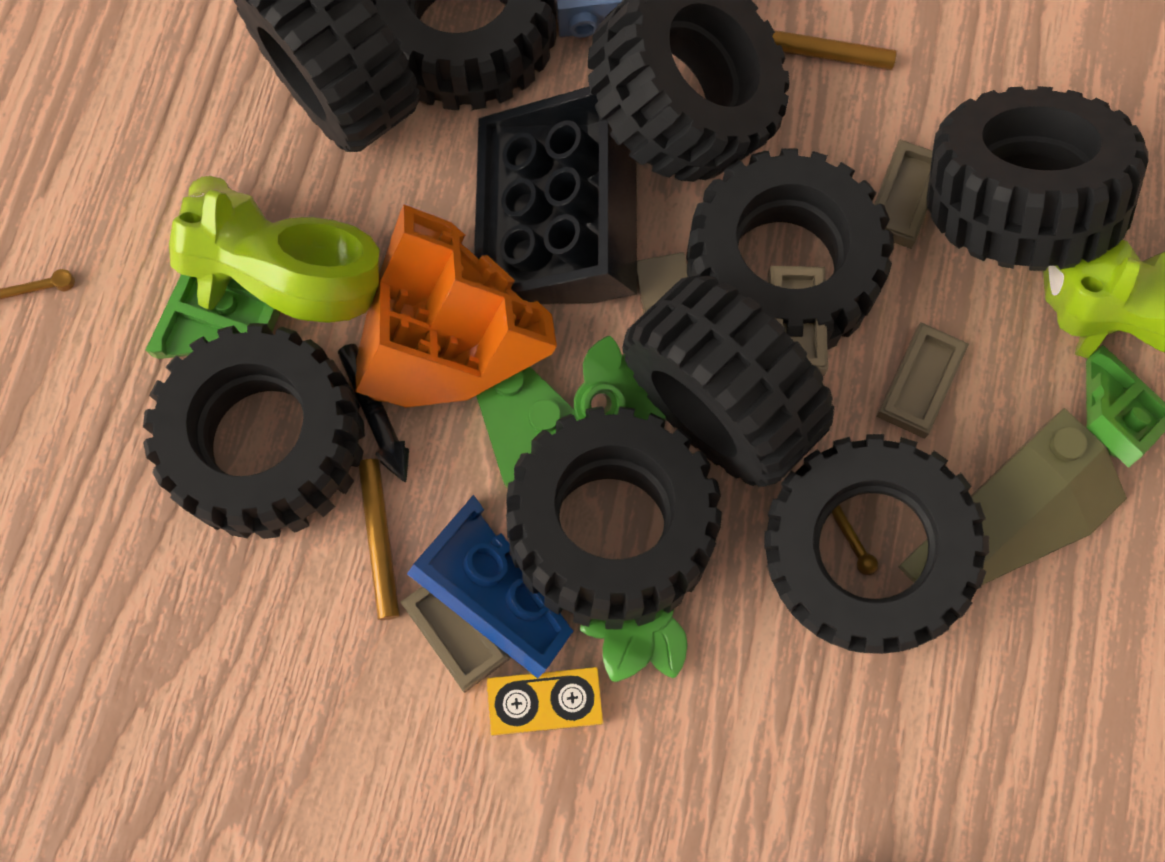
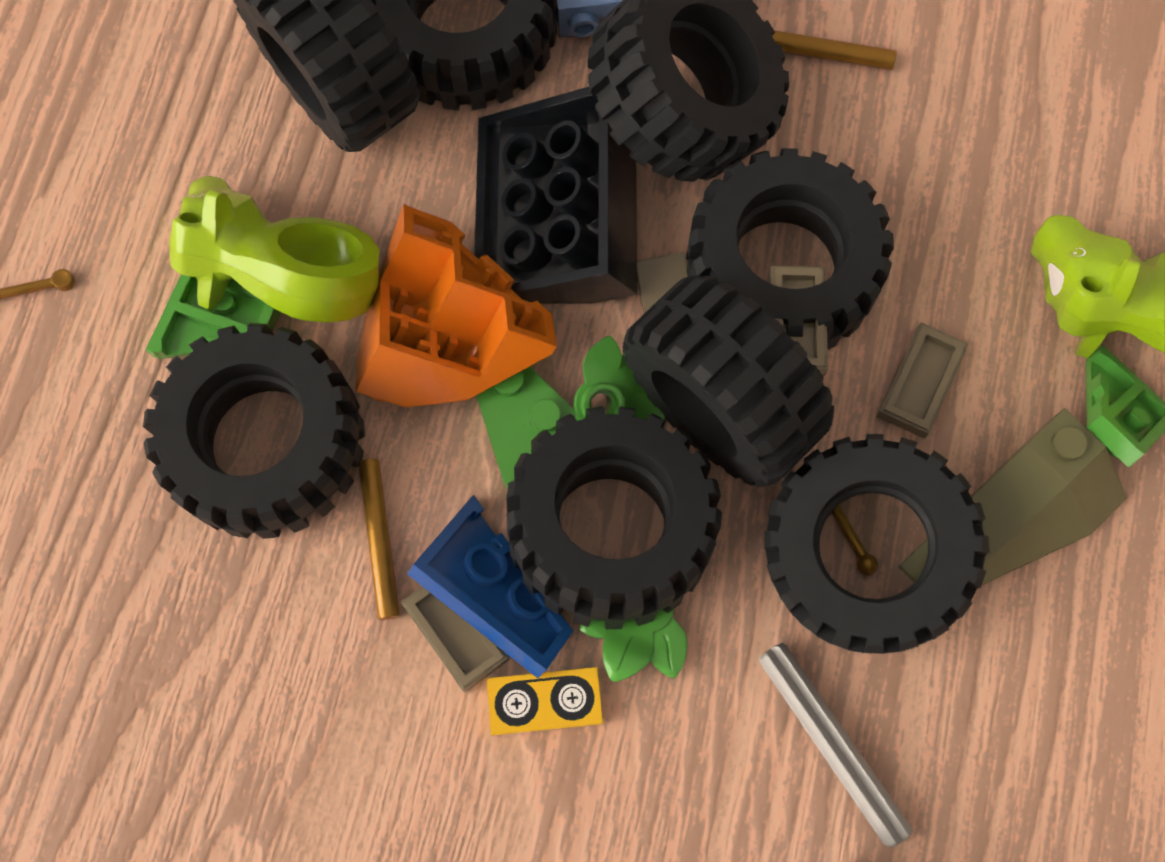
black piece [338,344,409,482] -> none
dark tan tile [874,139,933,249] -> none
black tyre [926,86,1149,271] -> none
none -> light grey axle [759,643,912,847]

